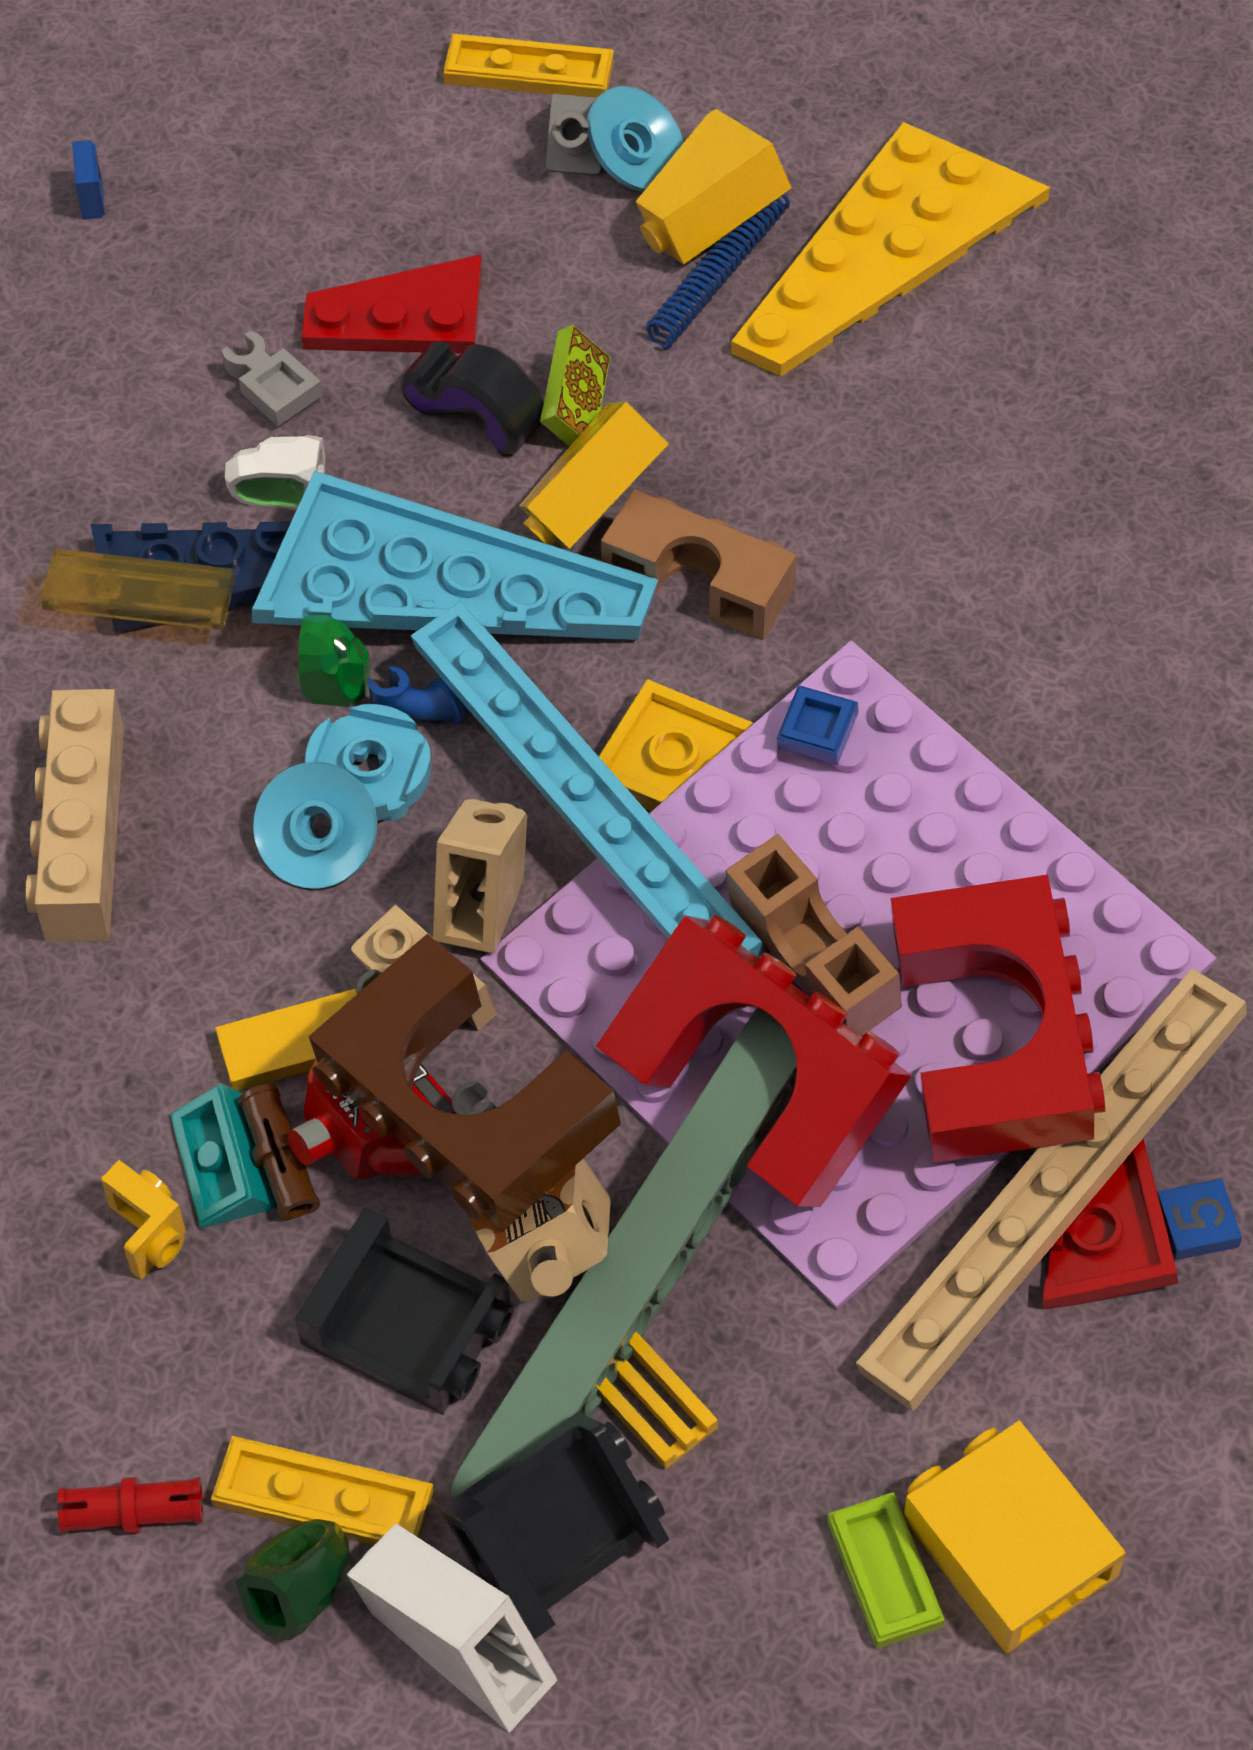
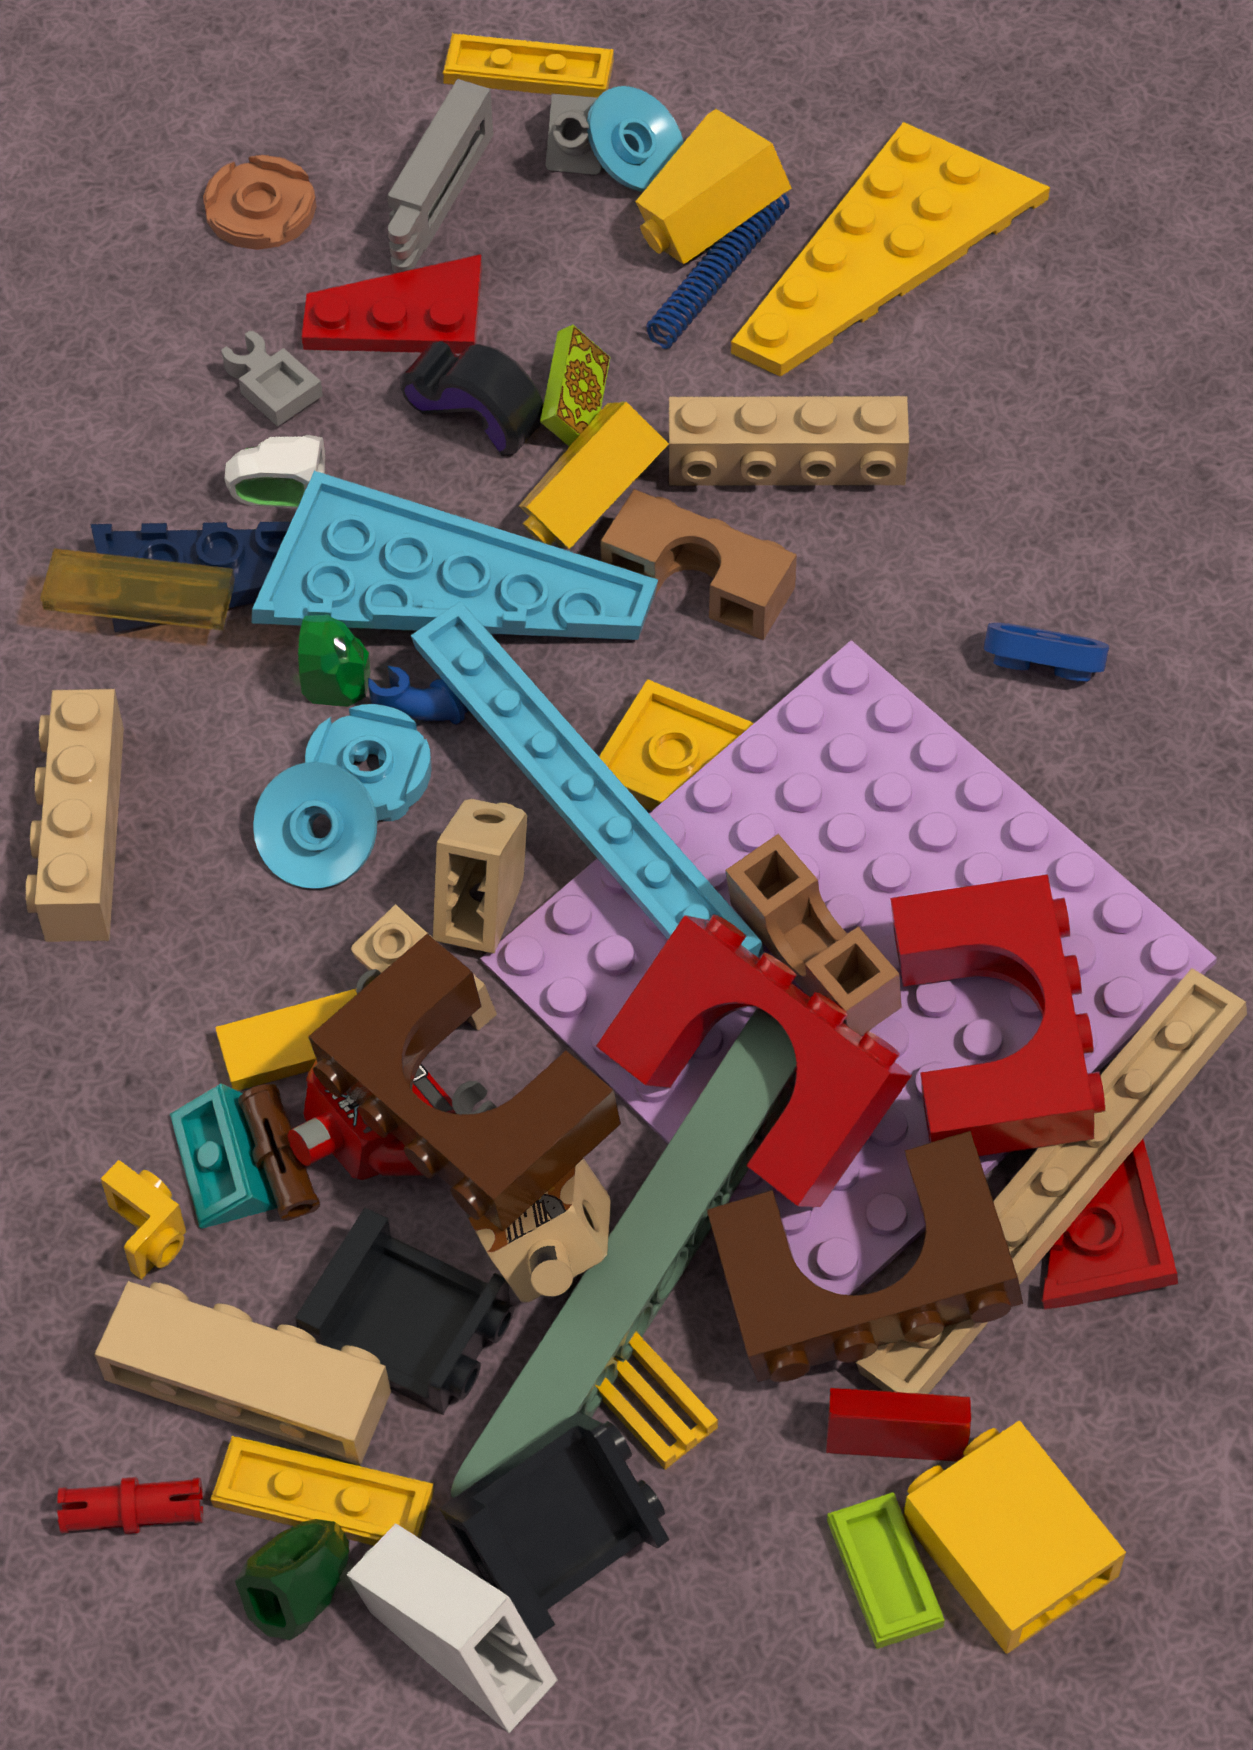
blue tile [72,140,105,220] -> none
blue tile [777,685,859,765] -> none
blue tile [1157,1178,1242,1261] -> none
none -> tan brick [95,1281,391,1466]
none -> nougat tile [203,155,316,250]
none -> light grey hinge [387,79,493,273]
none -> tan brick [669,396,909,485]
none -> reddish brown arch [707,1131,1023,1382]
none -> red slope [826,1388,971,1462]
none -> blue plate [983,623,1109,681]

